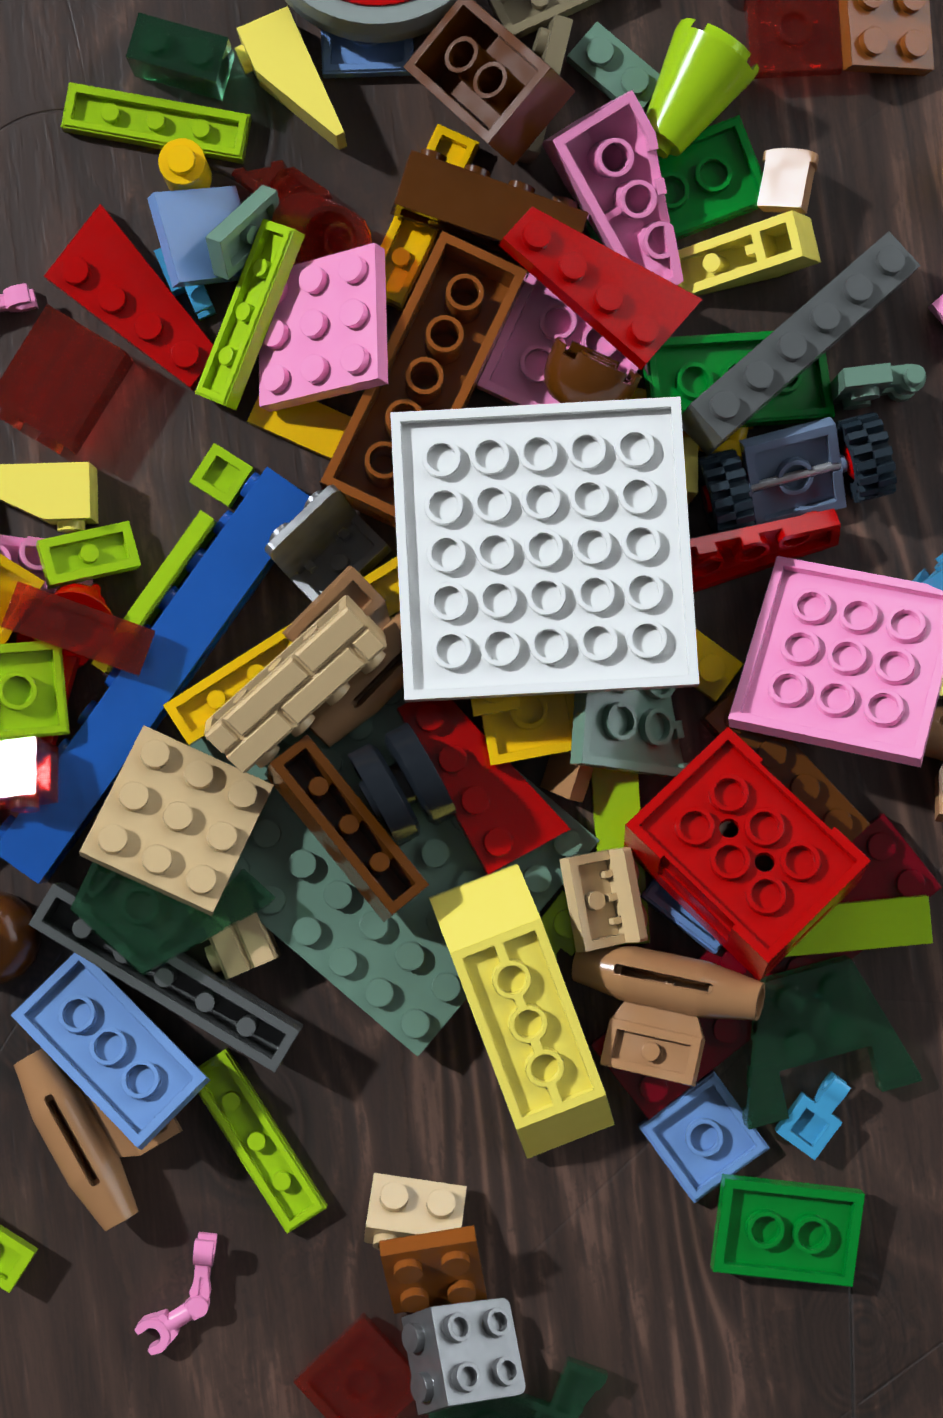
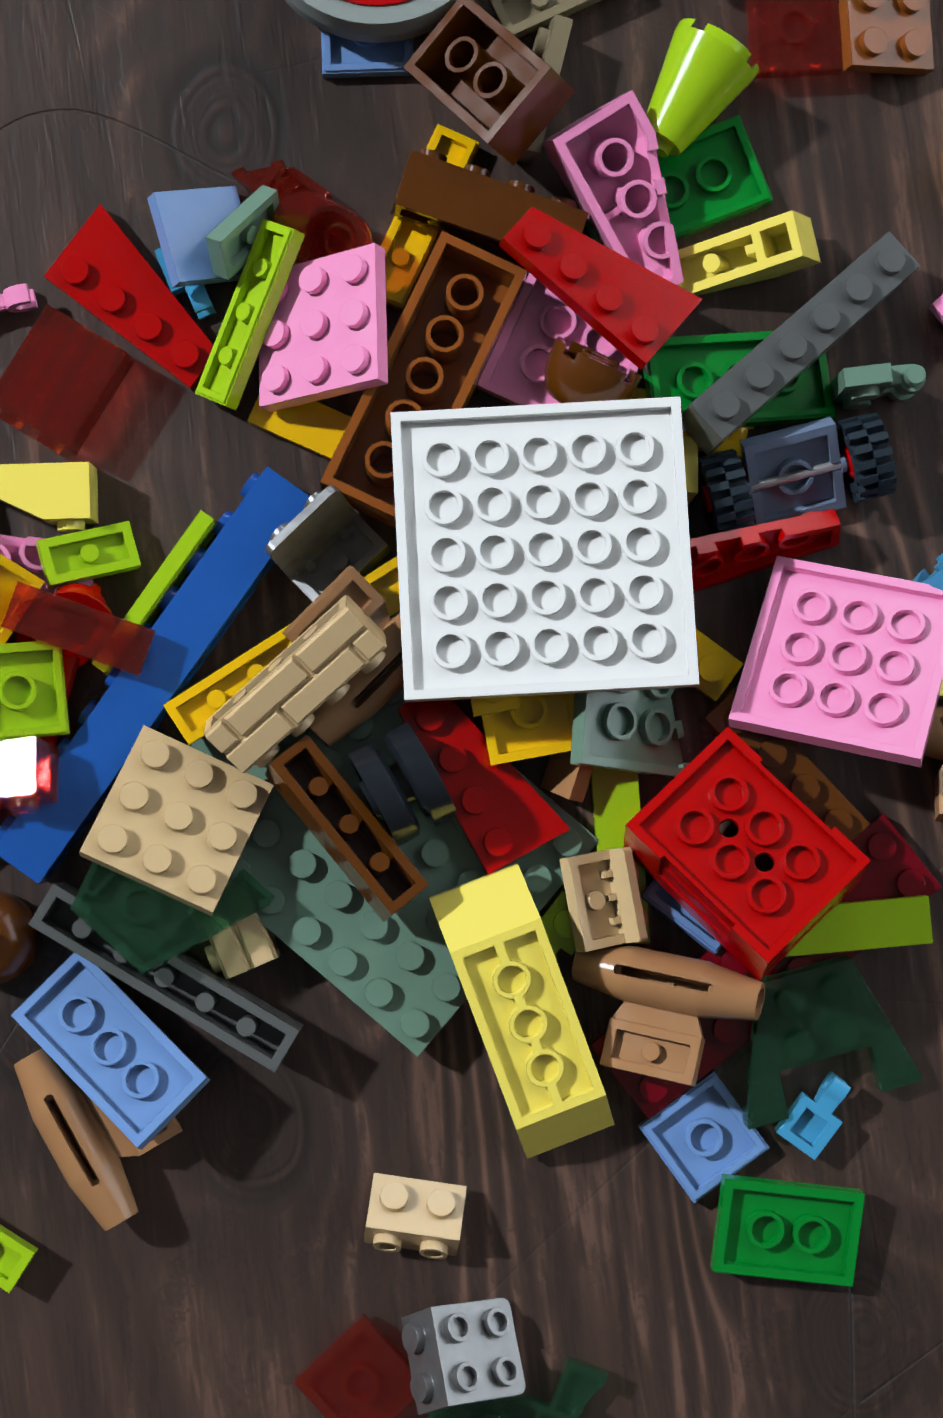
lime tile [61,82,252,164] -> none
clear green brick [126,13,235,100] -> none
bright pink piece [135,1231,218,1356] -> none
yellow brick [158,138,212,191] -> none
lime plate [189,443,255,509] -> none
lime tile [198,1047,328,1234] -> none
light yellow slope [234,6,347,150] -> none
dark orange plate [379,1225,487,1314] -> none
sand green plate [566,21,659,110] -> none
tile [757,148,819,214] -> none

